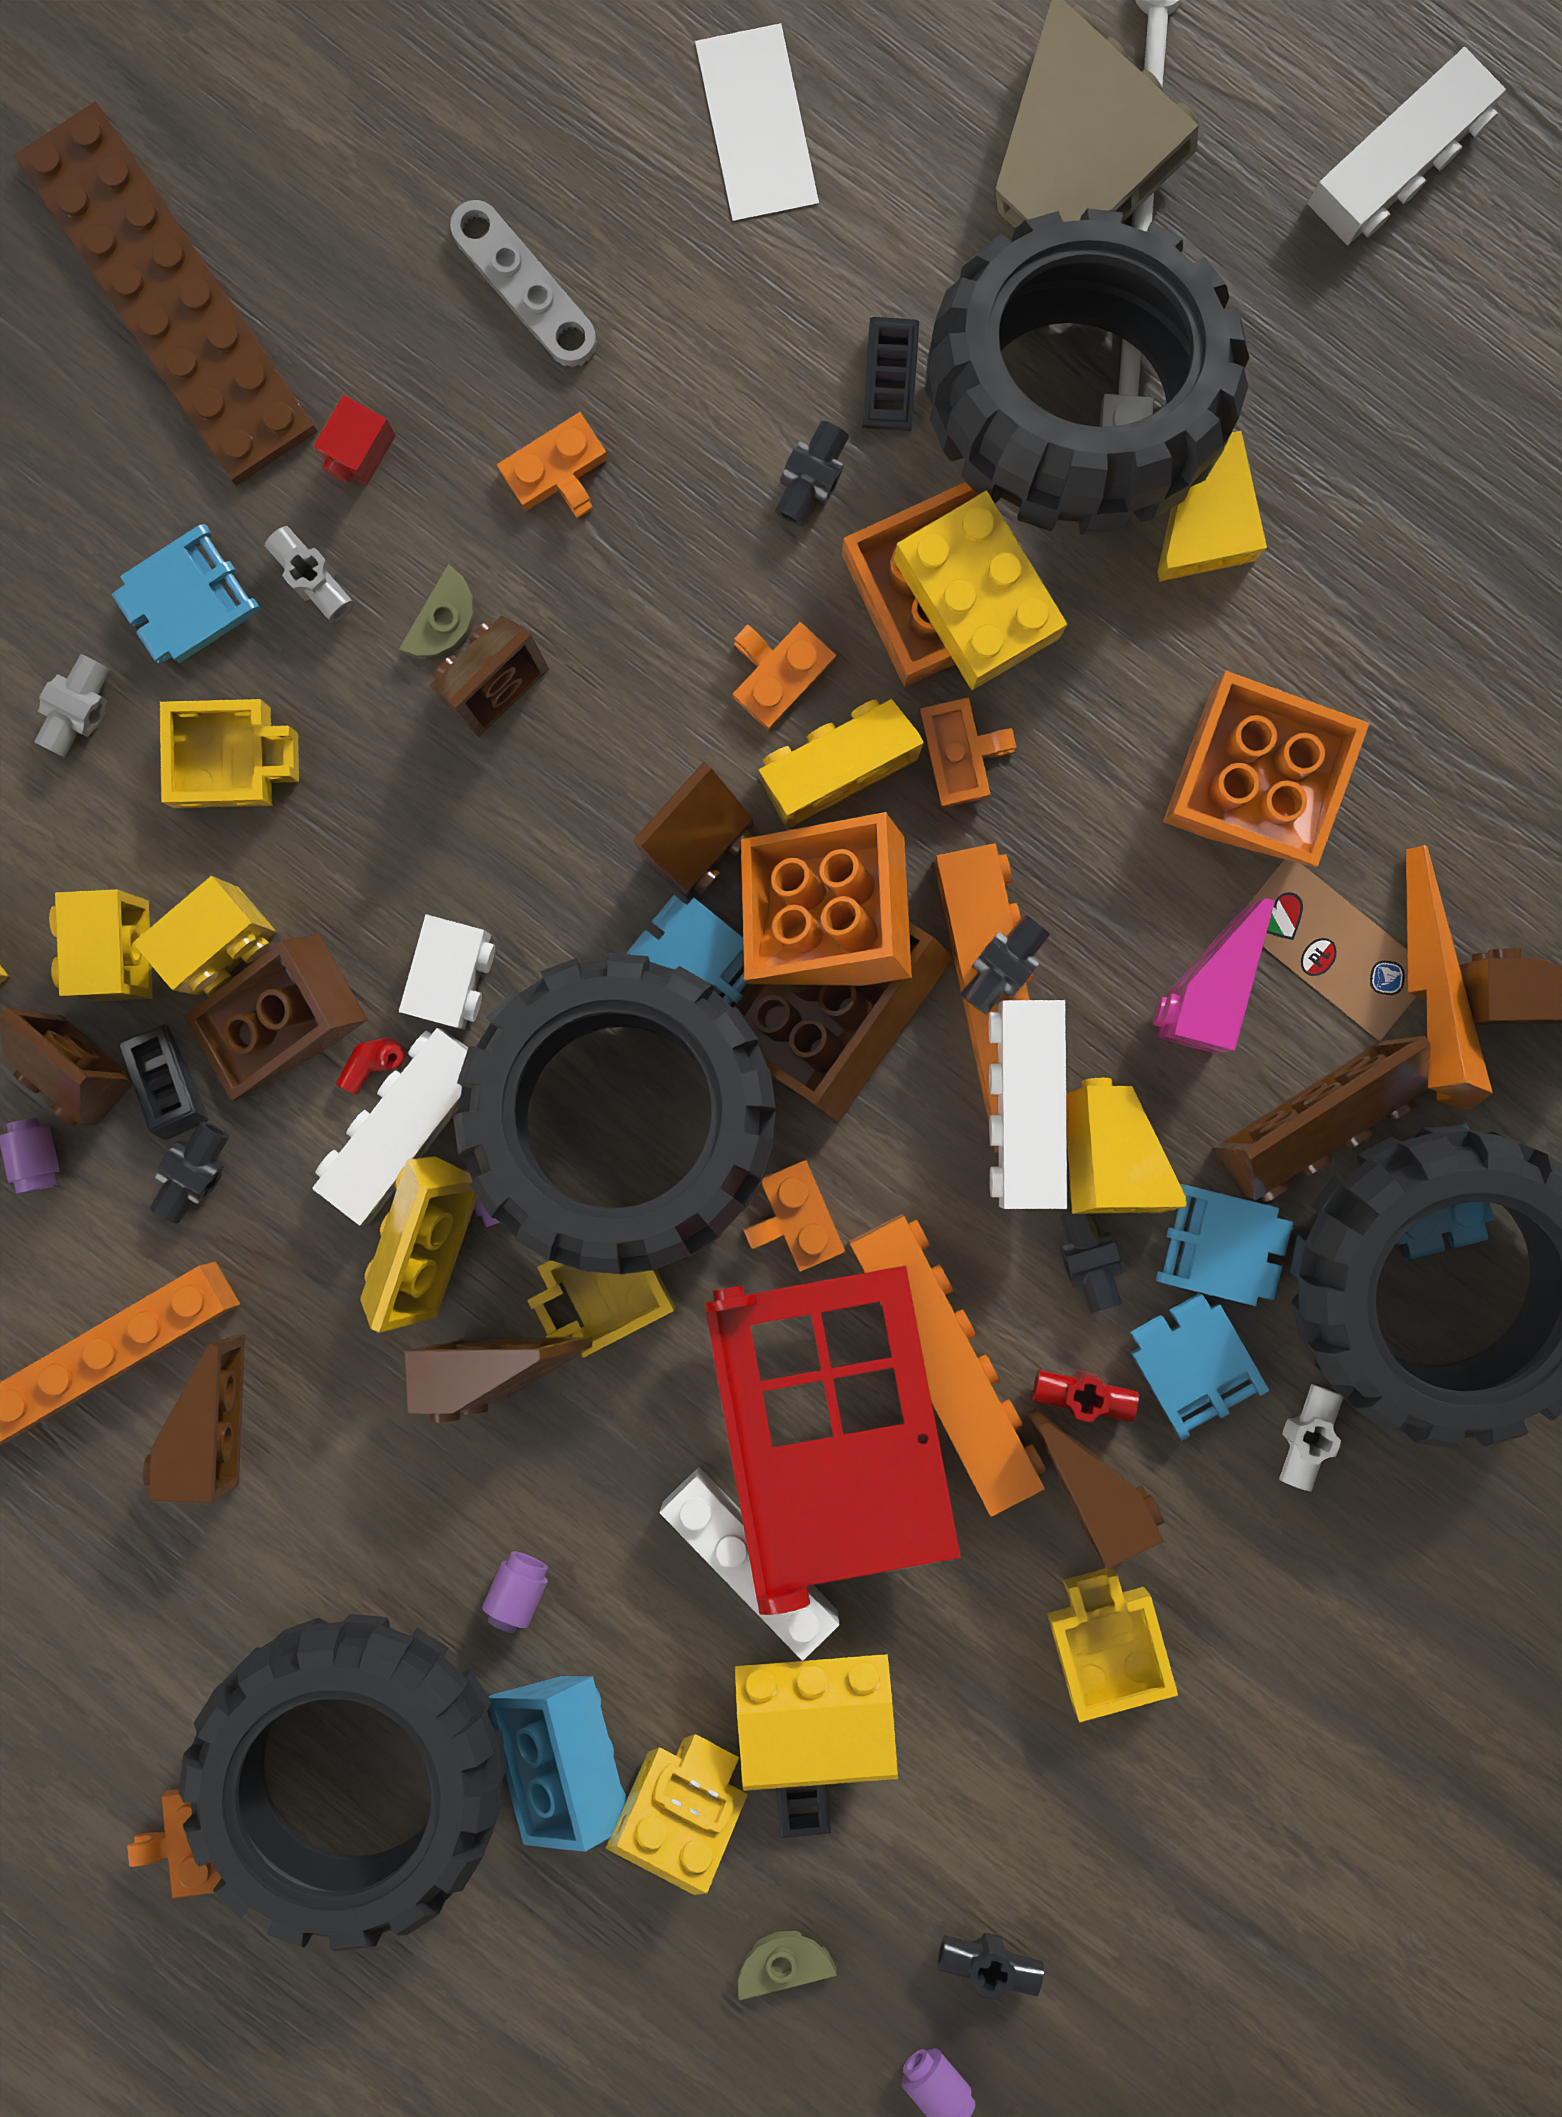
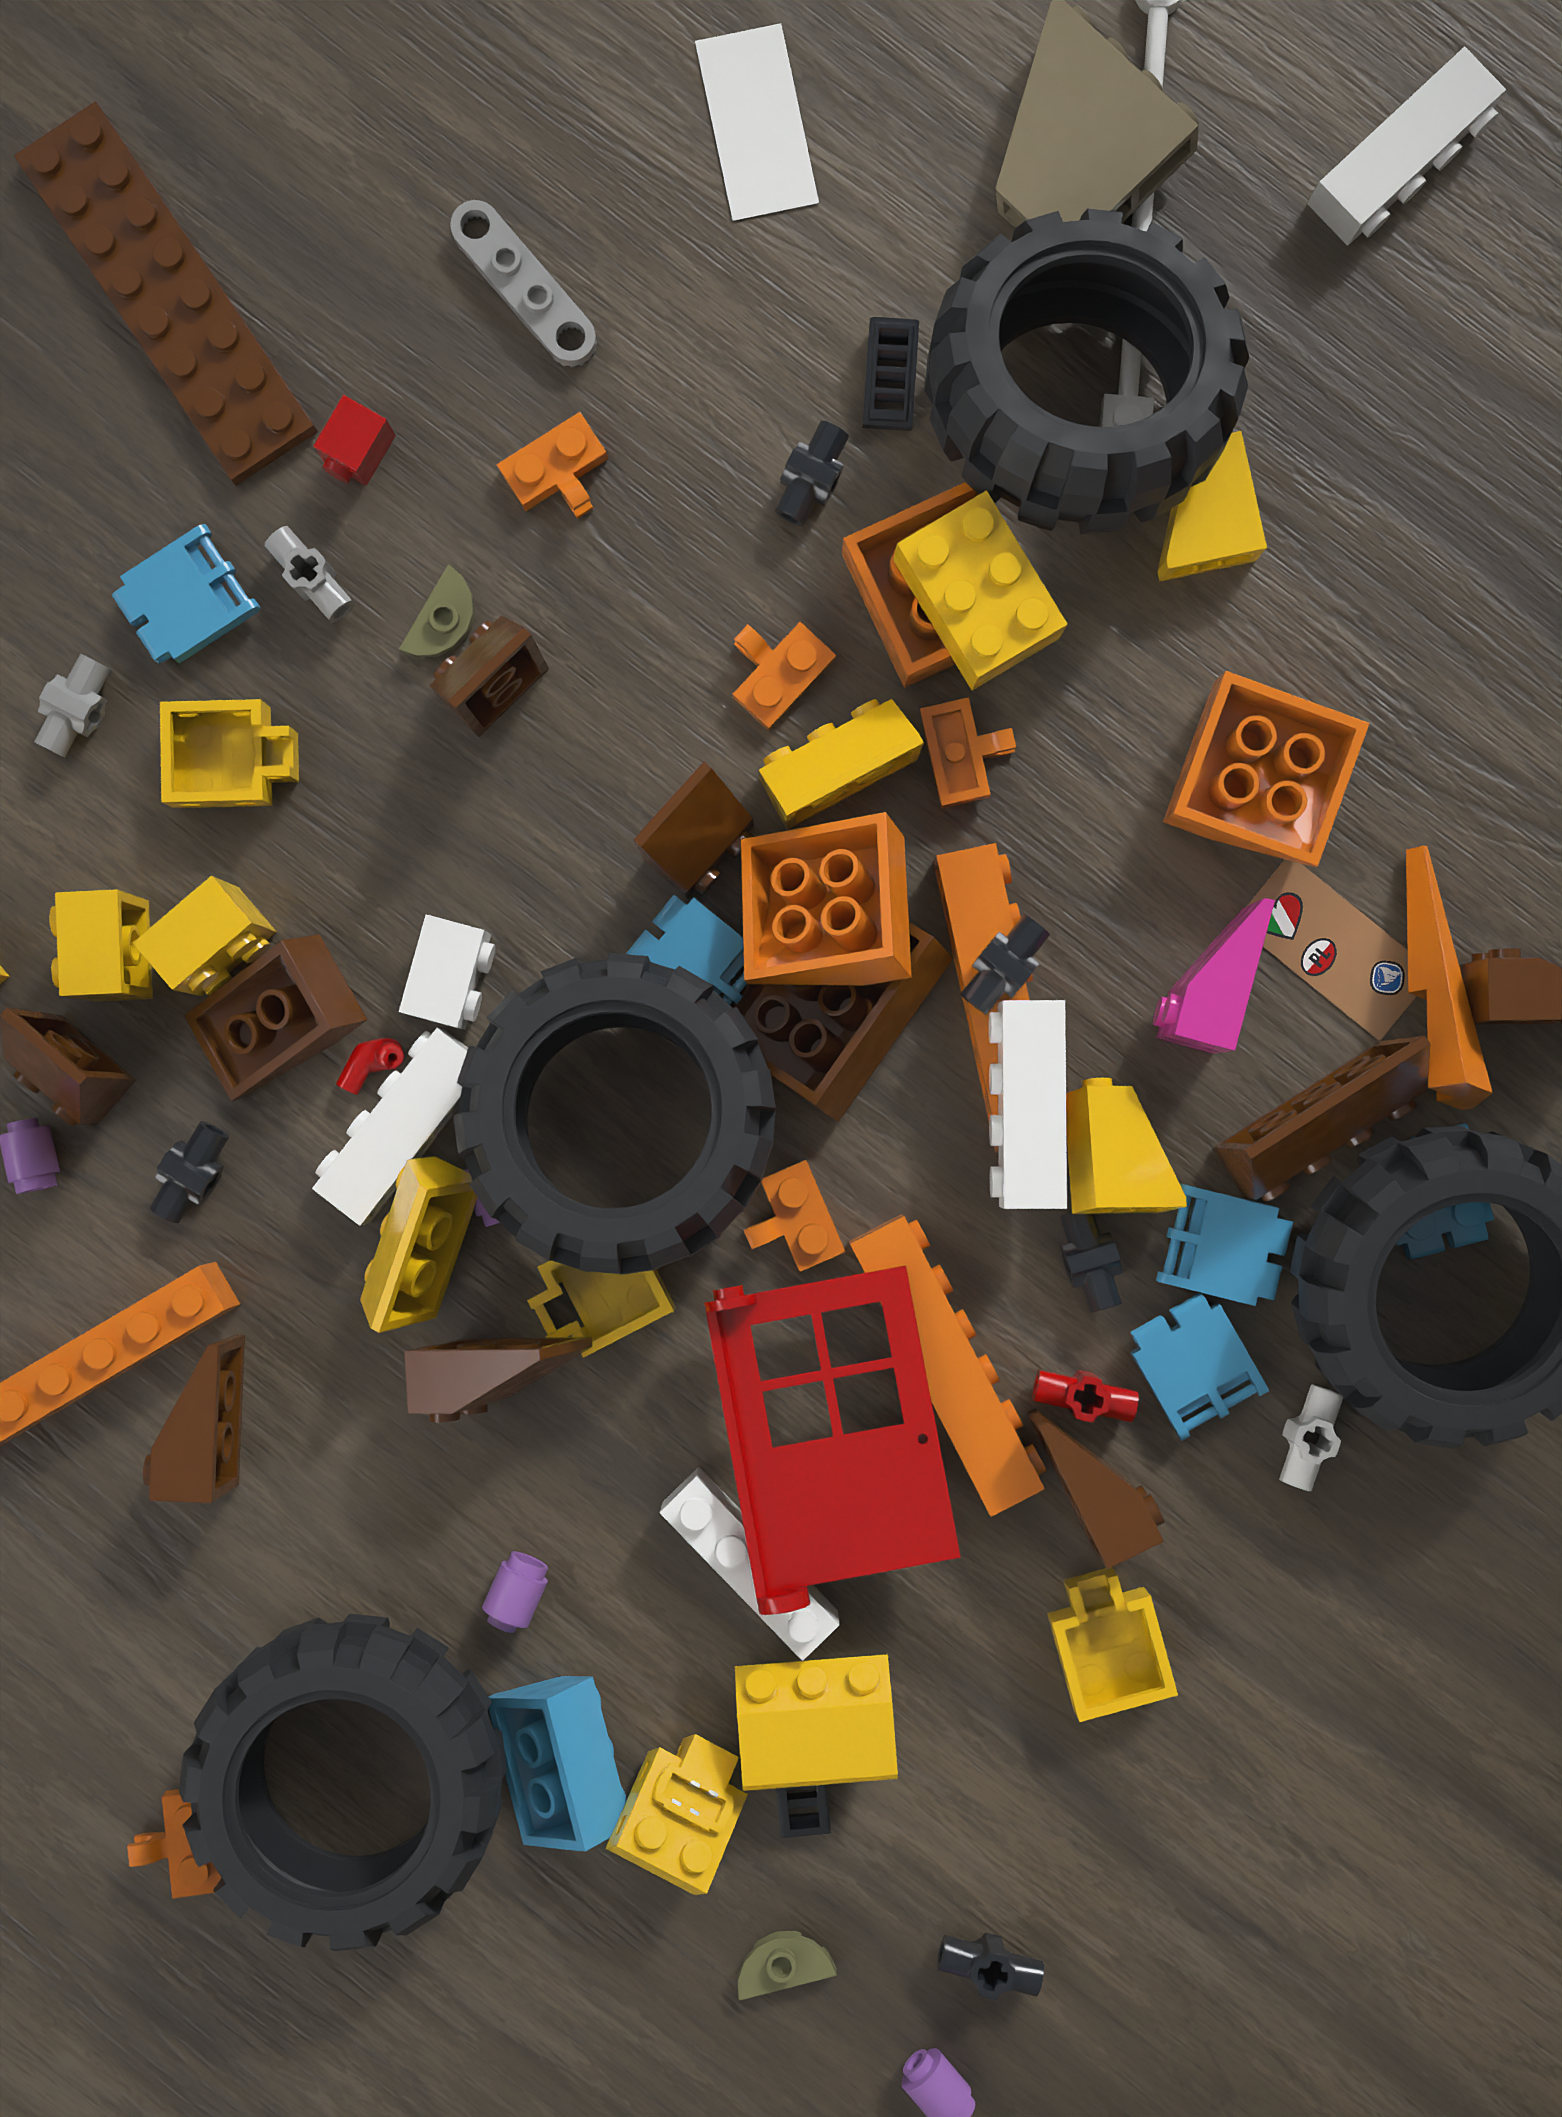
black slope [120,1024,209,1140] -> none

